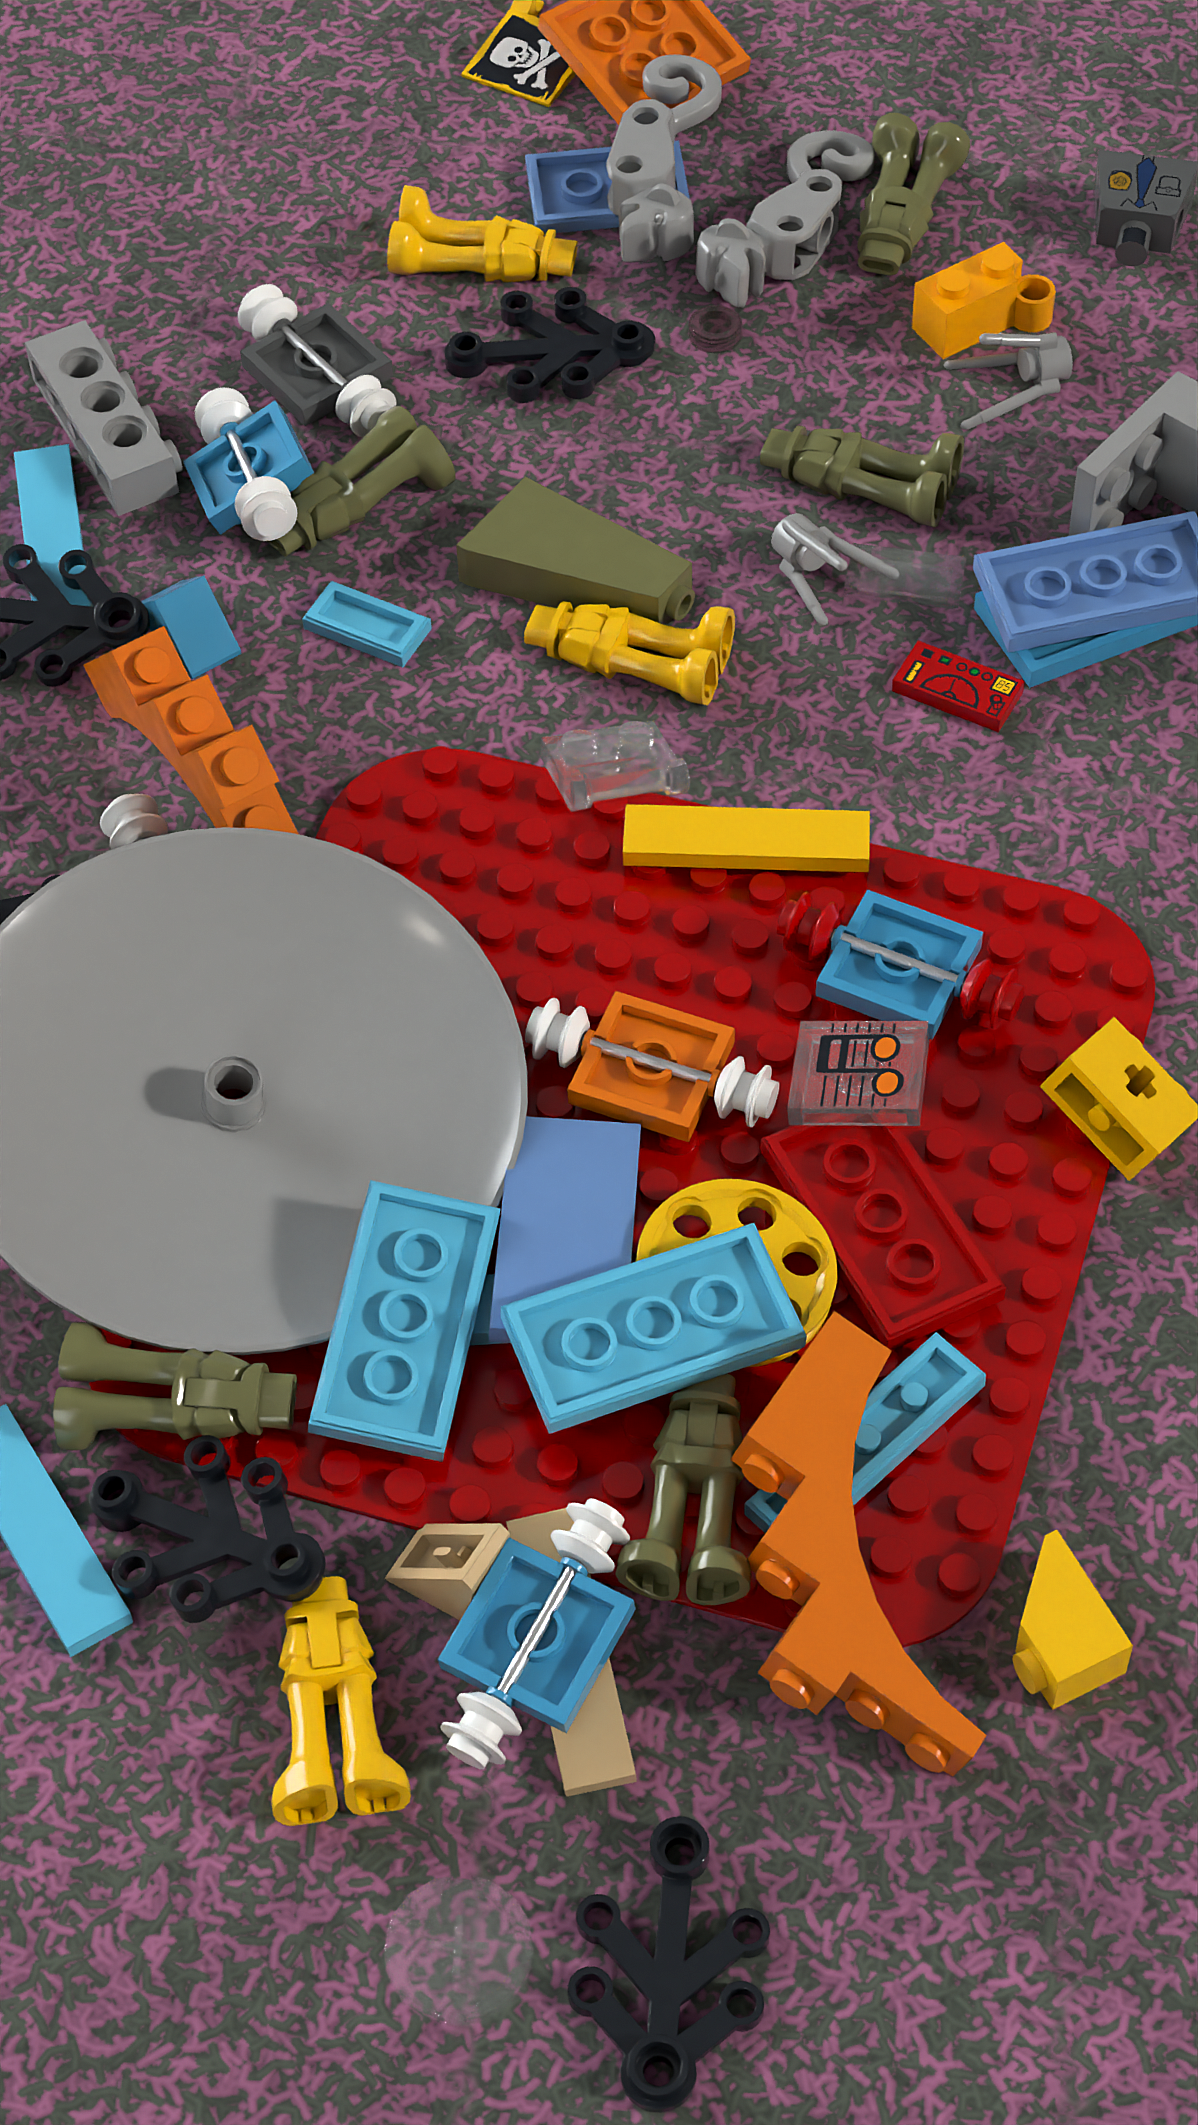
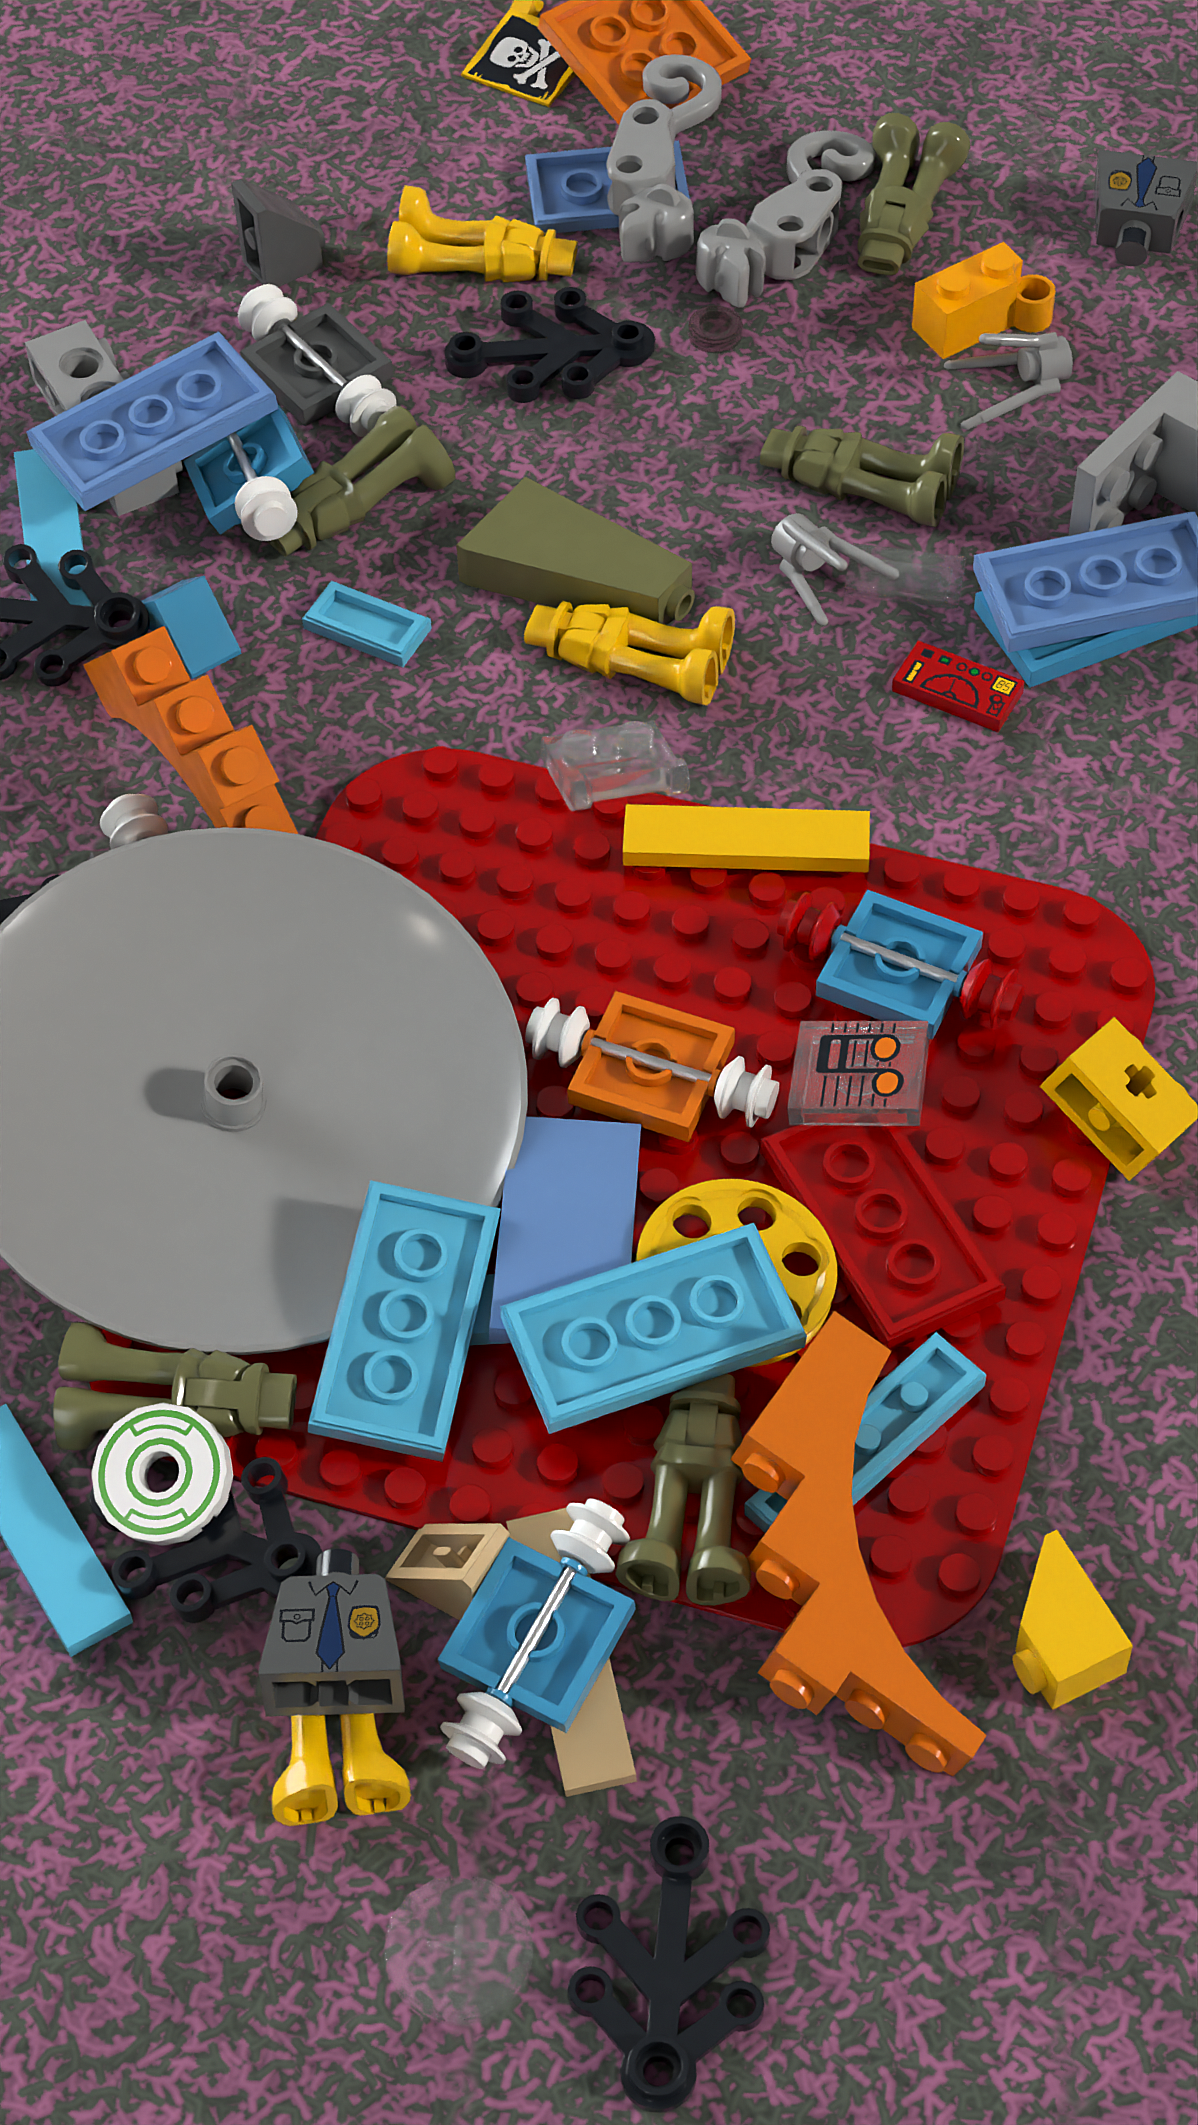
none -> medium blue tile [26,331,278,511]
none -> white tile [91,1403,234,1546]
none -> dark grey slope [231,179,325,287]
none -> dark grey torso [259,1549,405,1716]

